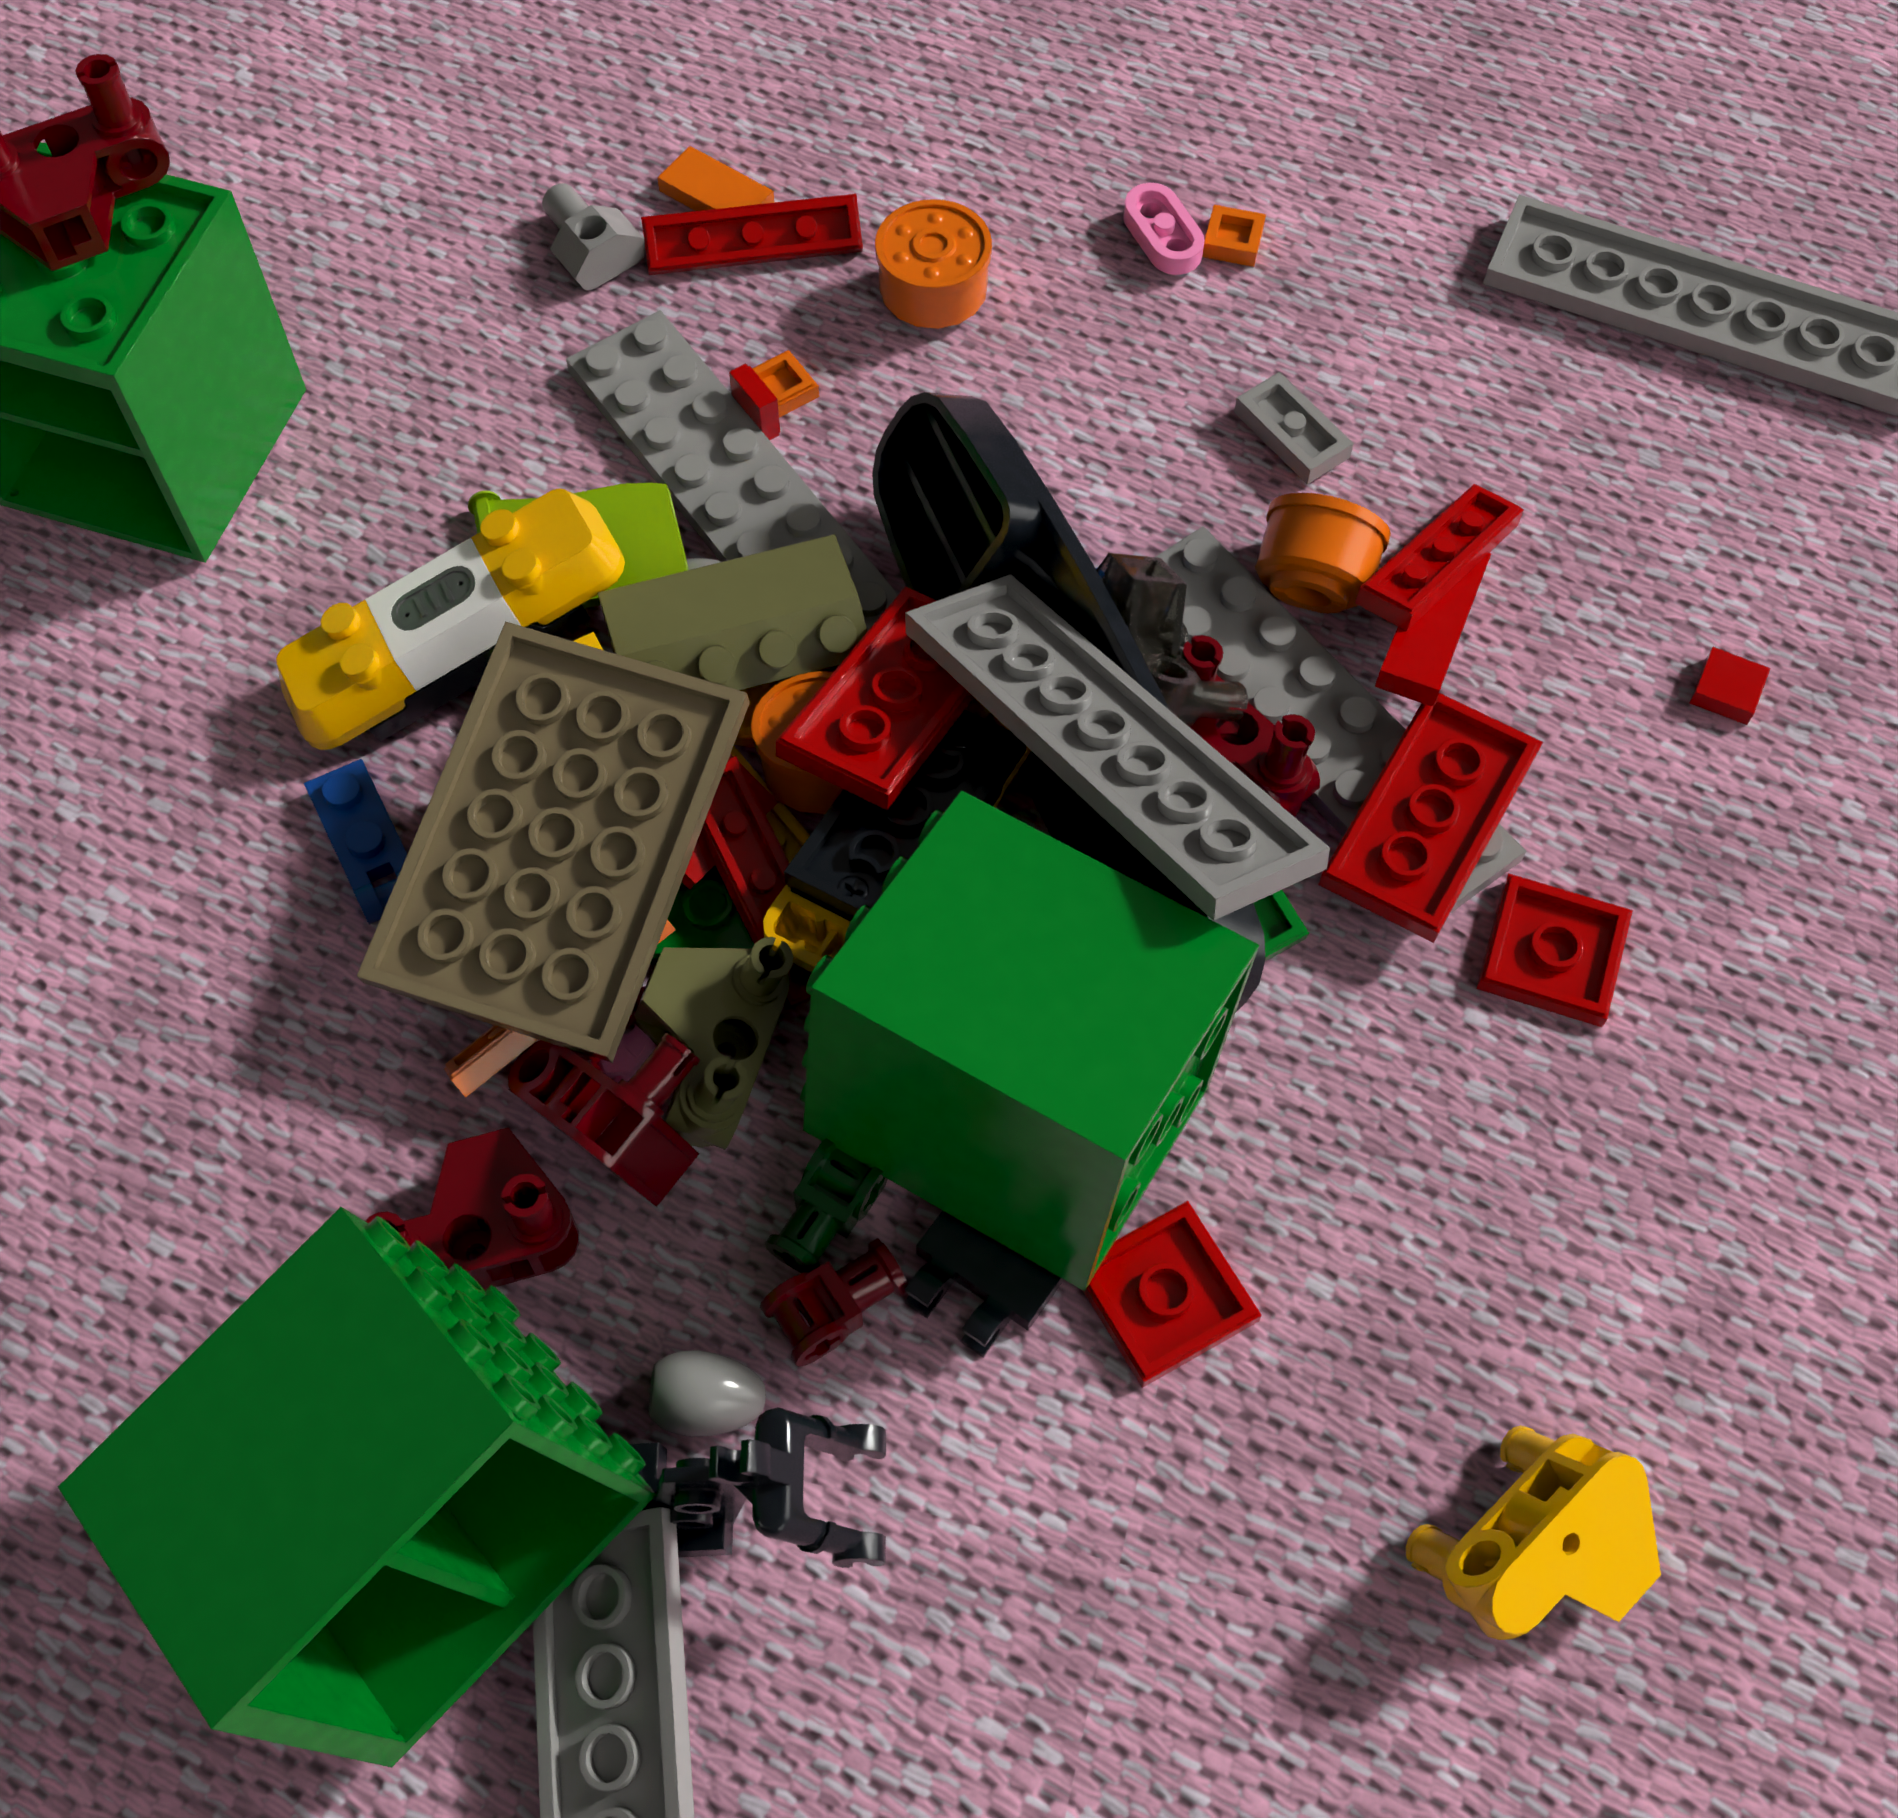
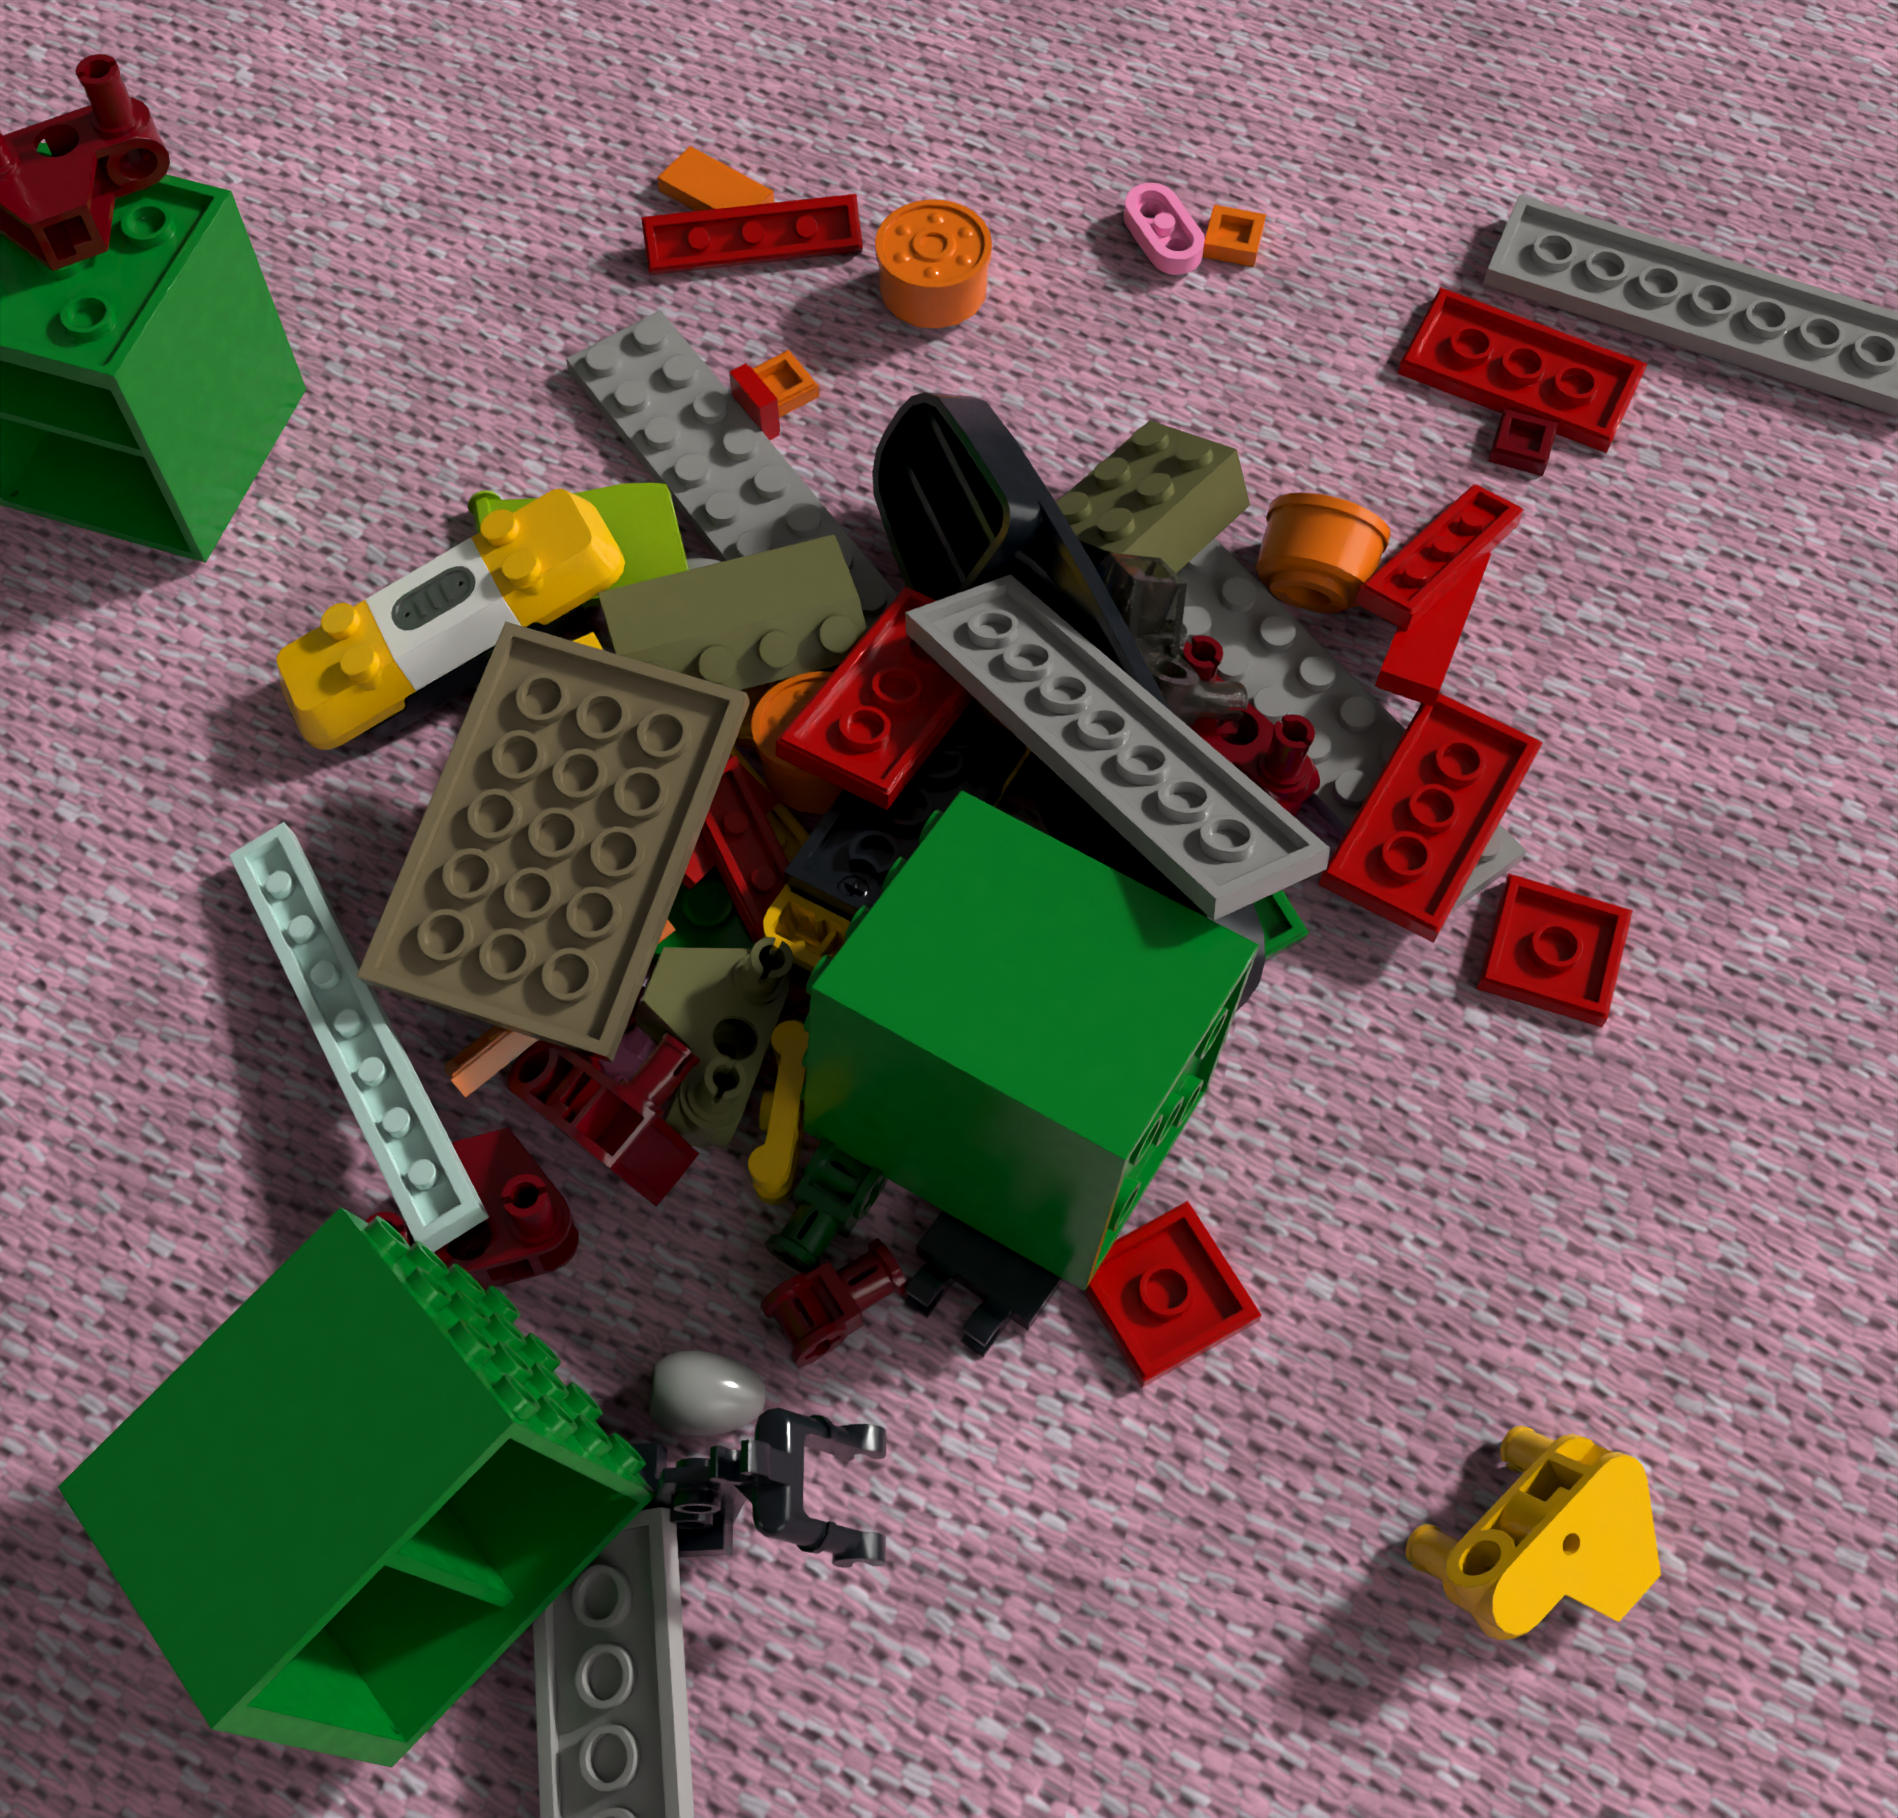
blue plate [304,759,407,925] -> none
light grey piece [542,183,645,290] -> none
light grey plate [1234,372,1354,484] -> none
red tile [1689,647,1771,725] -> none
none -> light aqua plate [229,822,489,1252]
none -> yellow plate [748,1020,809,1205]
none -> olive brick [1056,420,1250,611]
none -> red tile [1397,287,1648,453]
none -> dark red tile [1487,408,1559,476]

